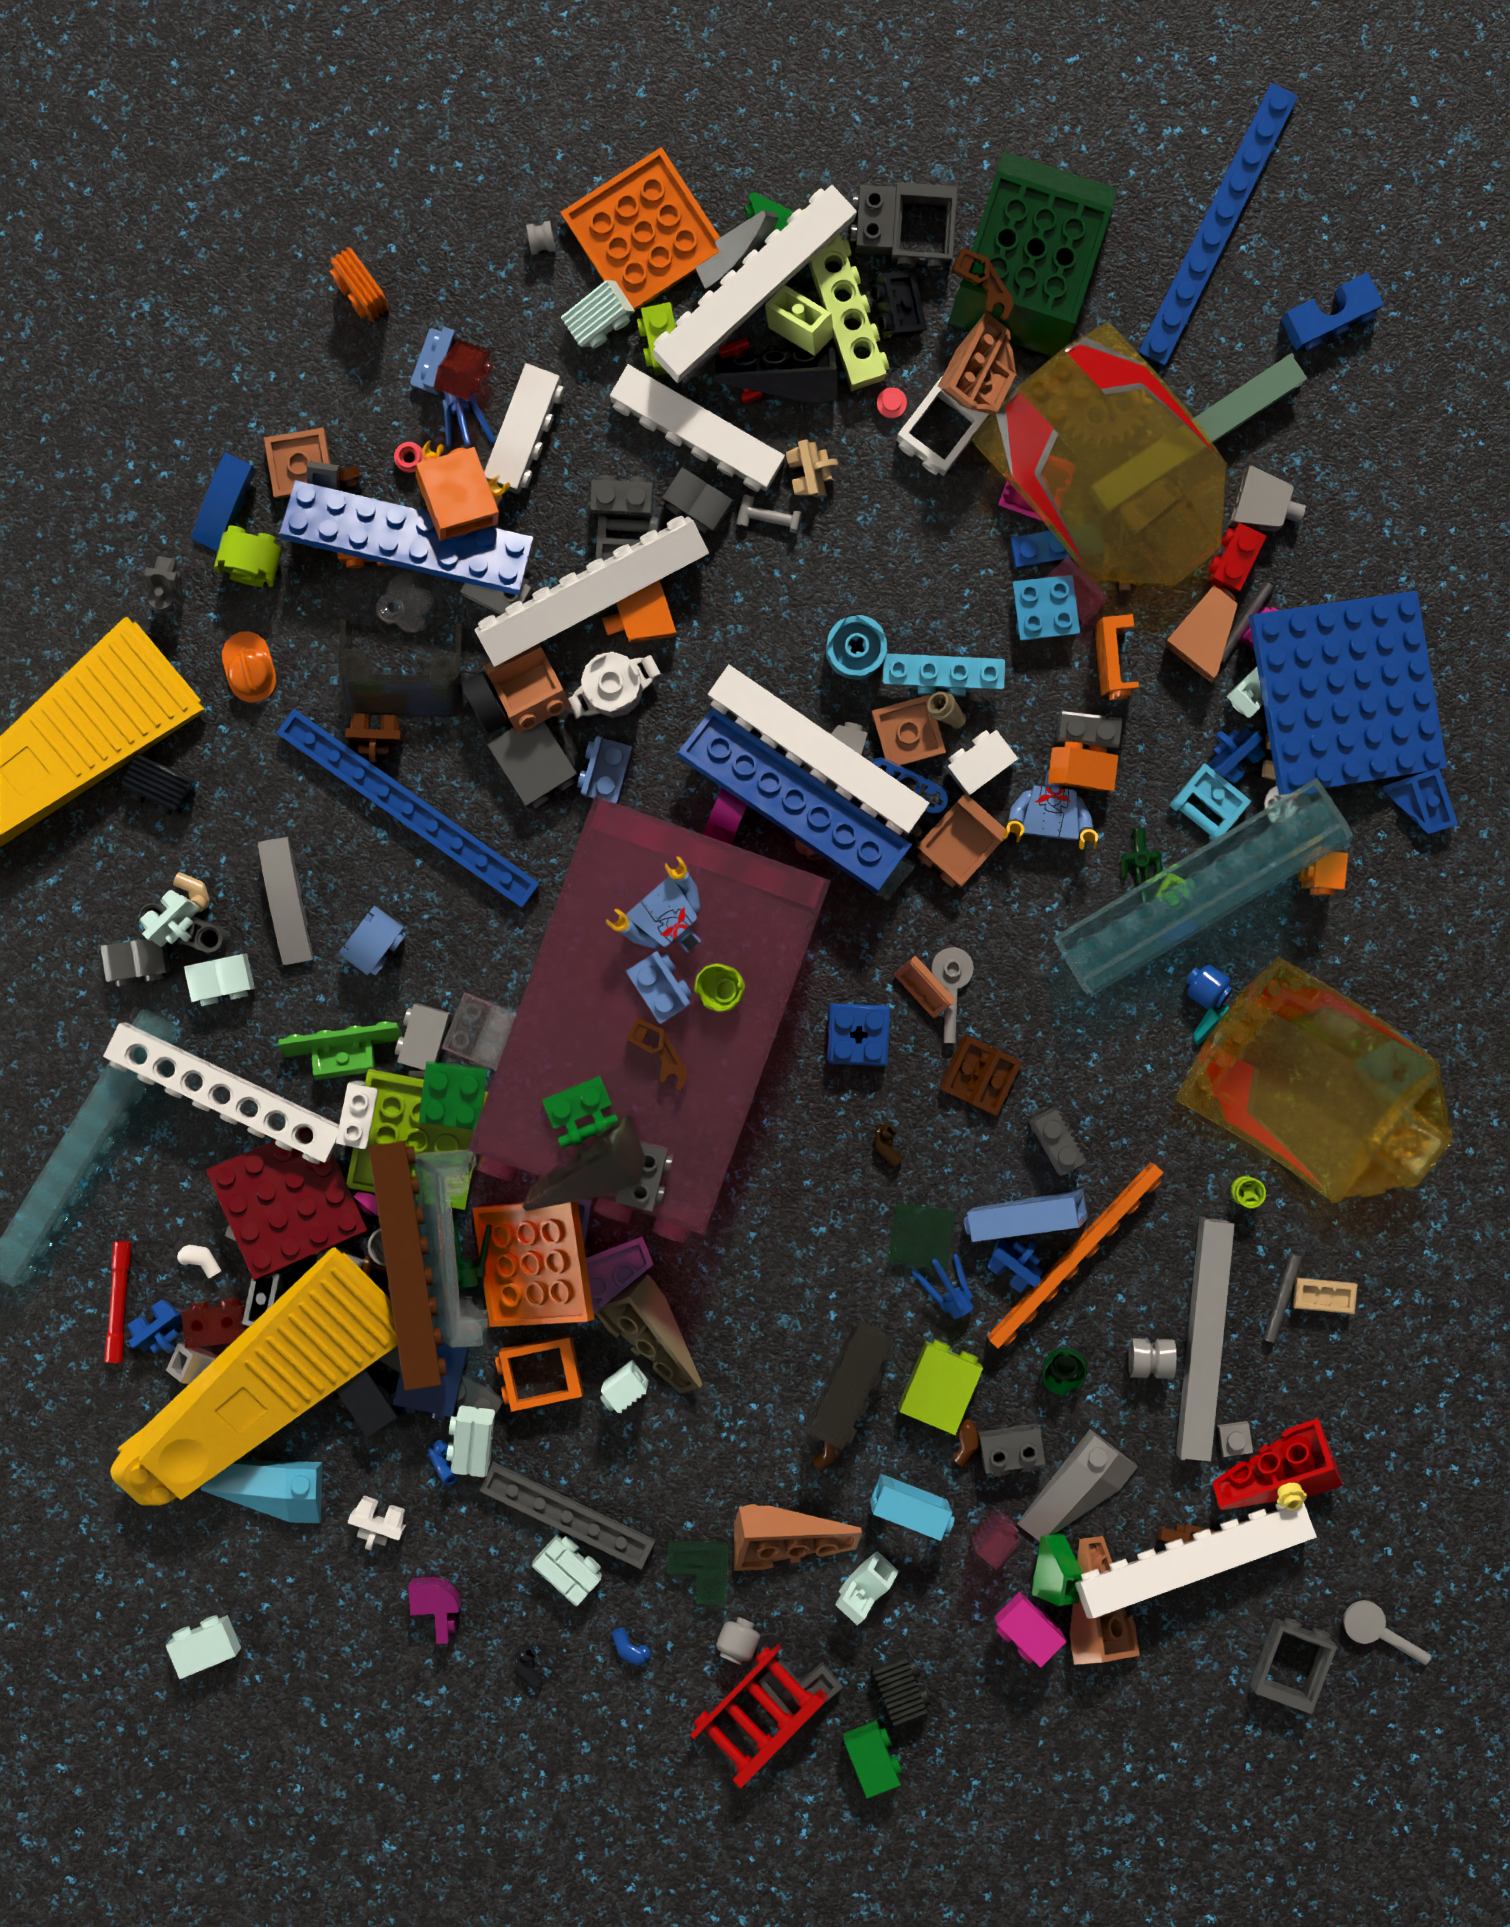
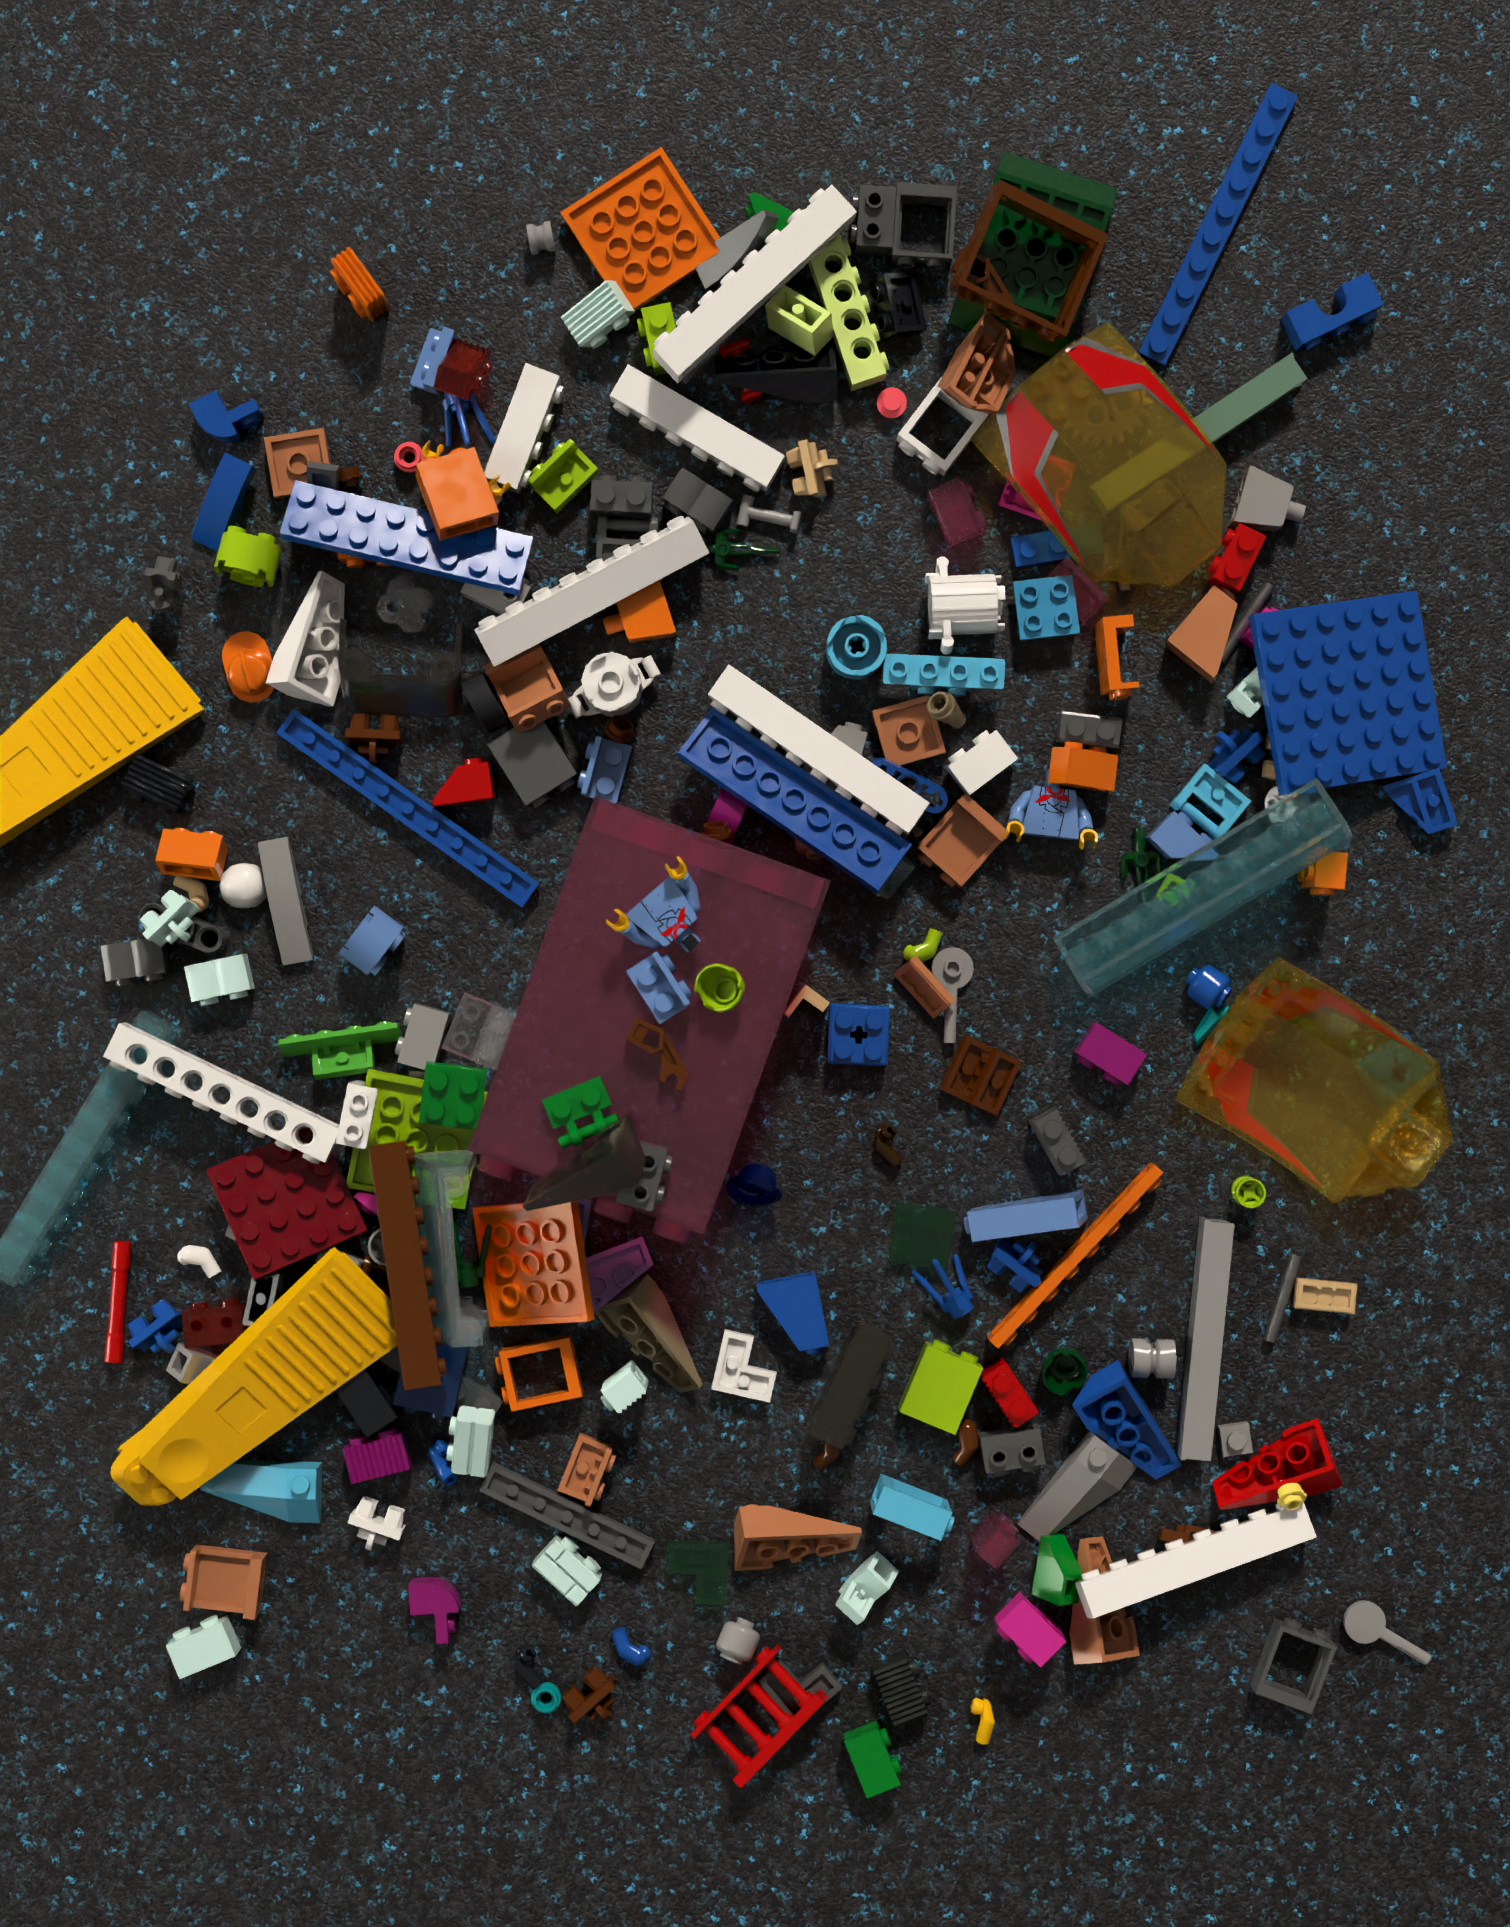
none -> orange brick [155,828,228,881]
none -> nougat panel [180,1544,268,1620]
none -> blue brick [189,390,264,443]
none -> white hair [219,863,267,908]
none -> white wedge [265,571,345,707]
none -> magenta brick [342,1427,413,1484]
none -> red slope [432,757,496,808]
none -> lime bracket [527,439,600,513]
none -> teal plate [531,1682,561,1713]
none -> nougat bracket [557,1433,616,1507]
none -> reddish brown hips [562,1666,617,1723]
none -> reddish brown plate [604,715,634,743]
none -> reddish brown plate [701,821,732,845]
none -> dark green piece [705,529,780,571]
none -> white plate [711,1329,777,1403]
none -> clear blue hat [726,1163,783,1206]
none -> blue slope [756,1271,830,1354]
none -> tan panel [783,984,830,1018]
none -> lime arm [903,928,943,962]
none -> white container [925,556,1005,655]
none -> clear pink brick [926,476,987,550]
none -> reddish brown window [949,180,1109,342]
none -> yellow arm [970,1698,995,1745]
none -> red brick [980,1357,1039,1427]
none -> blue wedge [1072,1360,1182,1480]
none -> magenta brick [1073,1022,1147,1086]
none -> medium blue slope [1145,811,1218,859]

